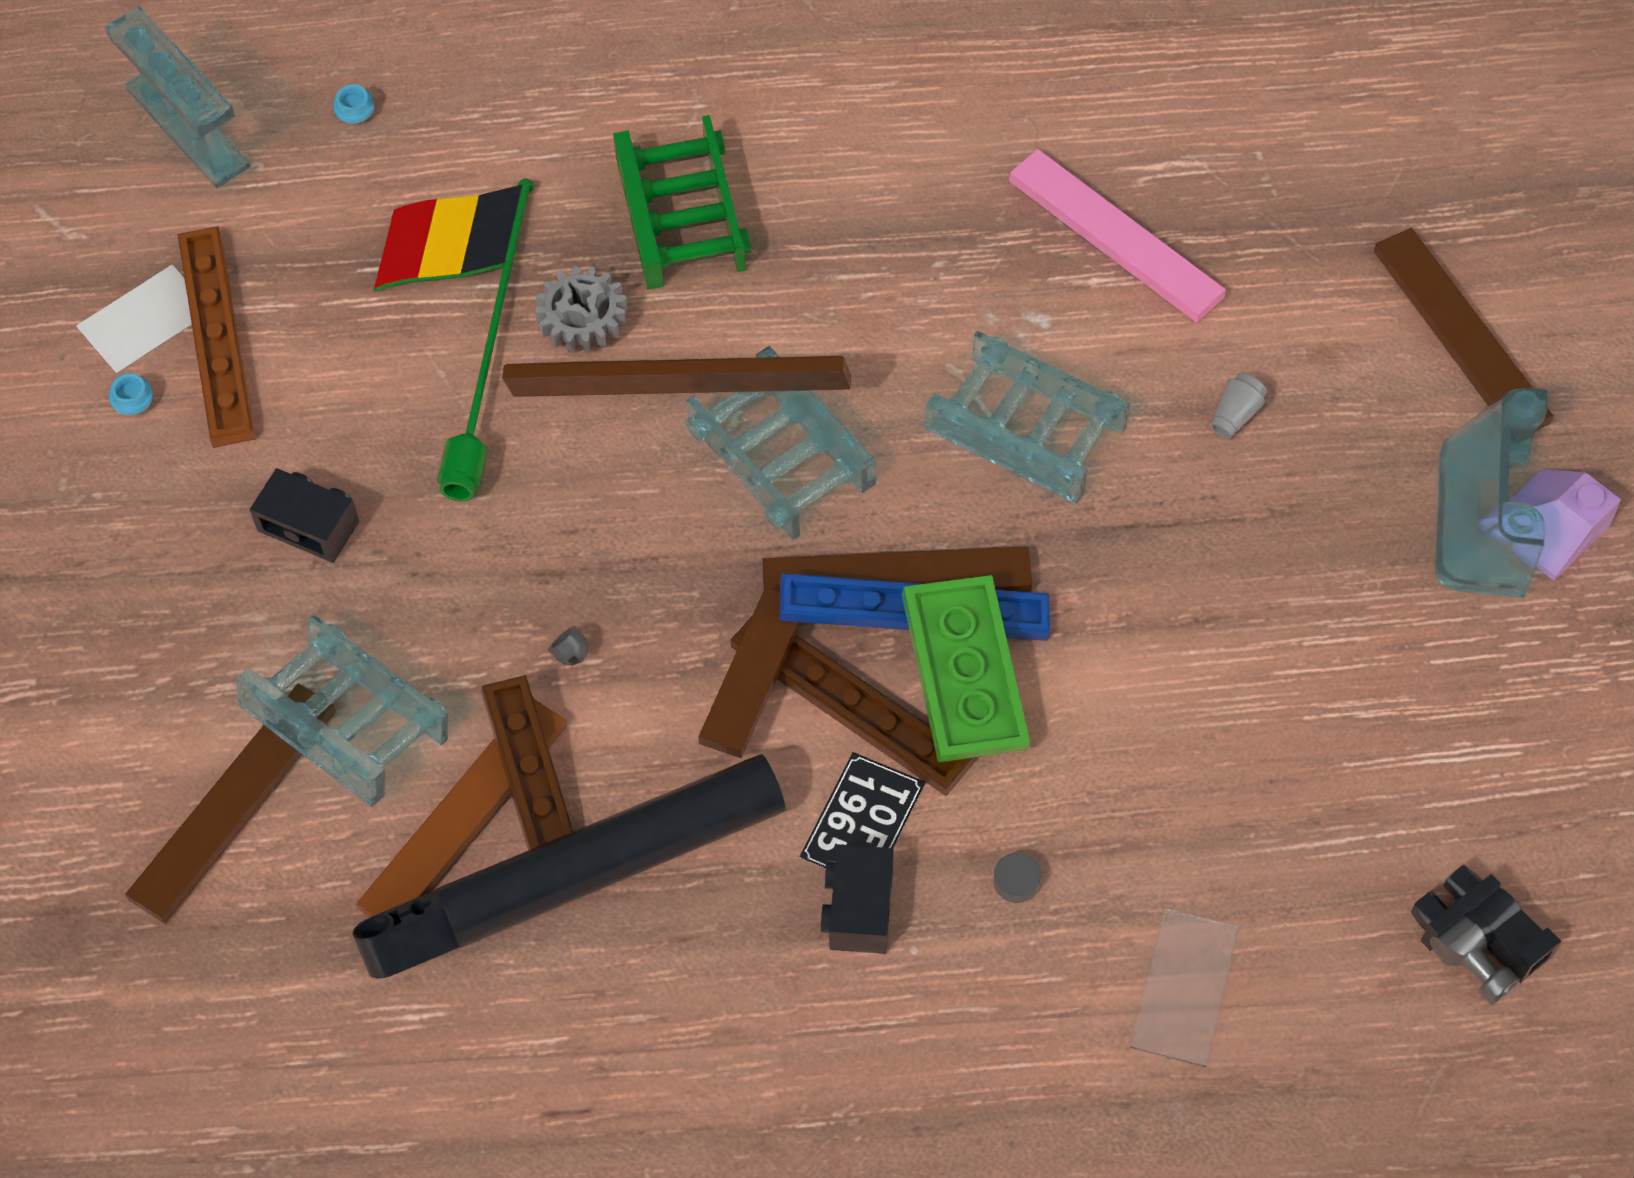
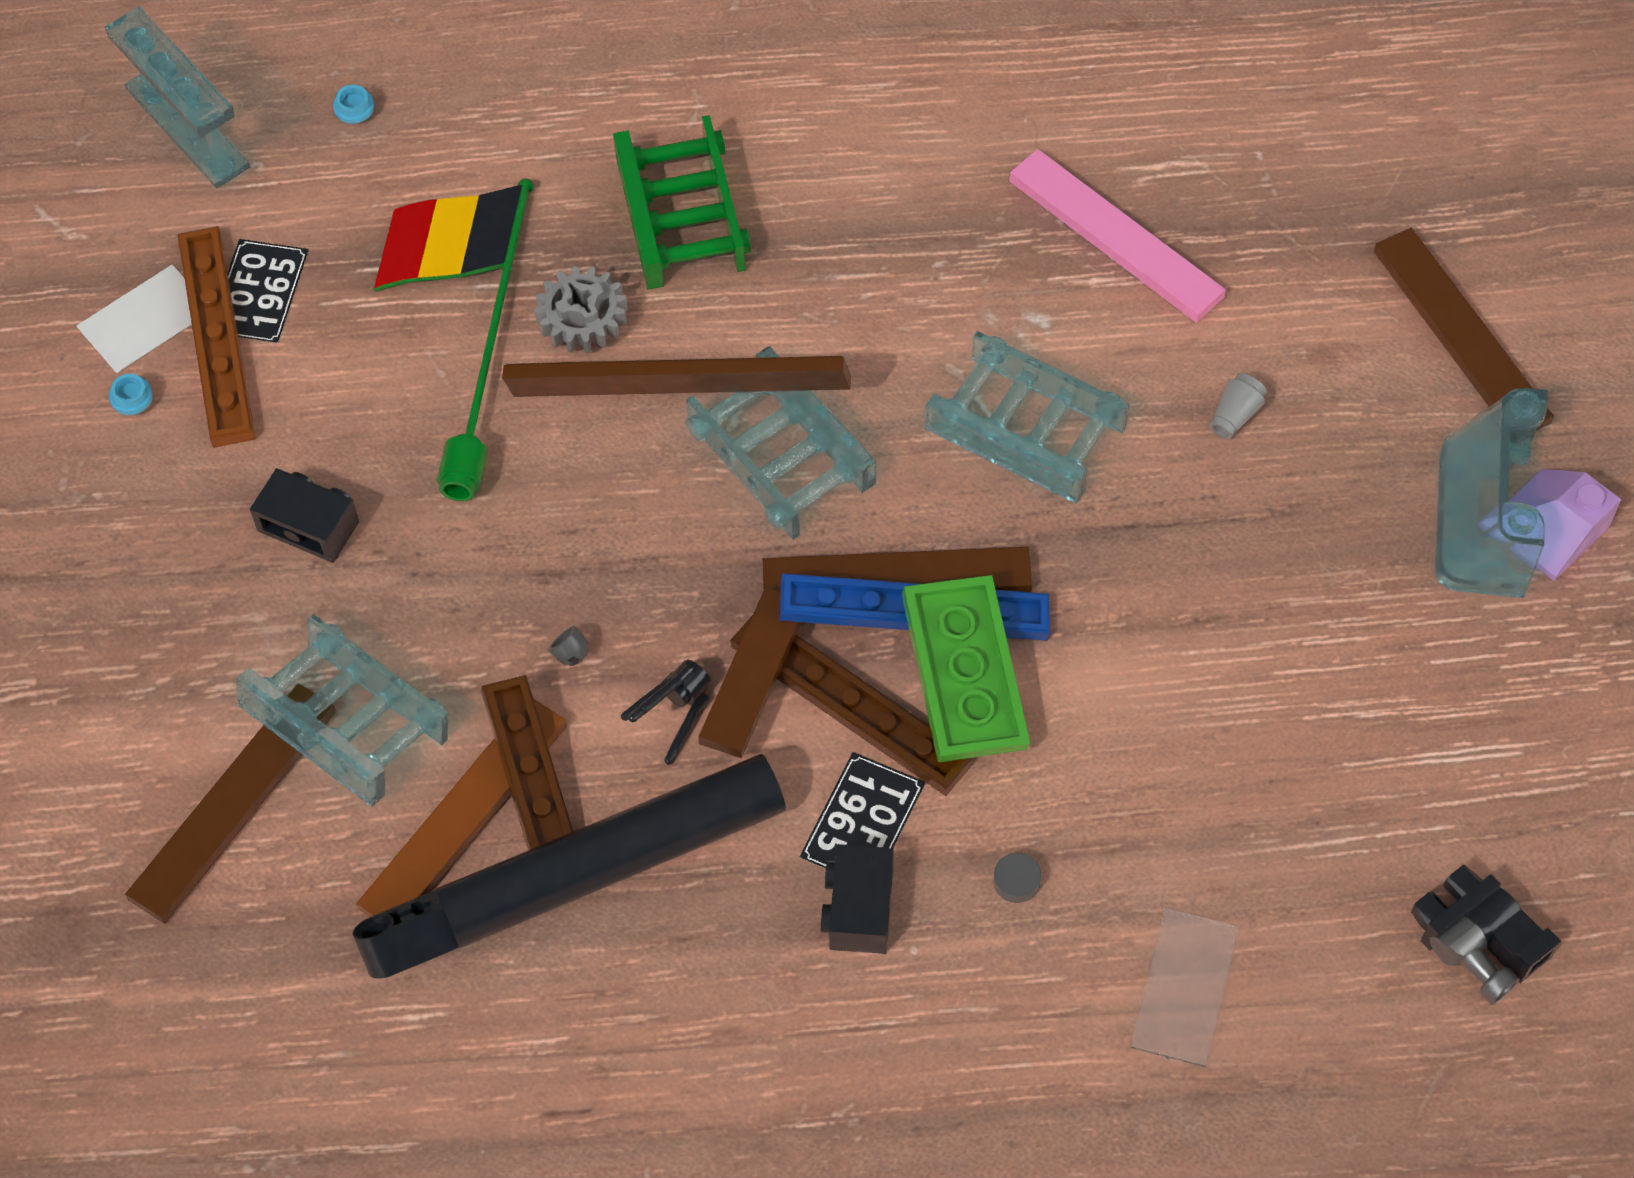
none -> black sticker [228,239,309,343]
none -> black plant [621,659,712,765]

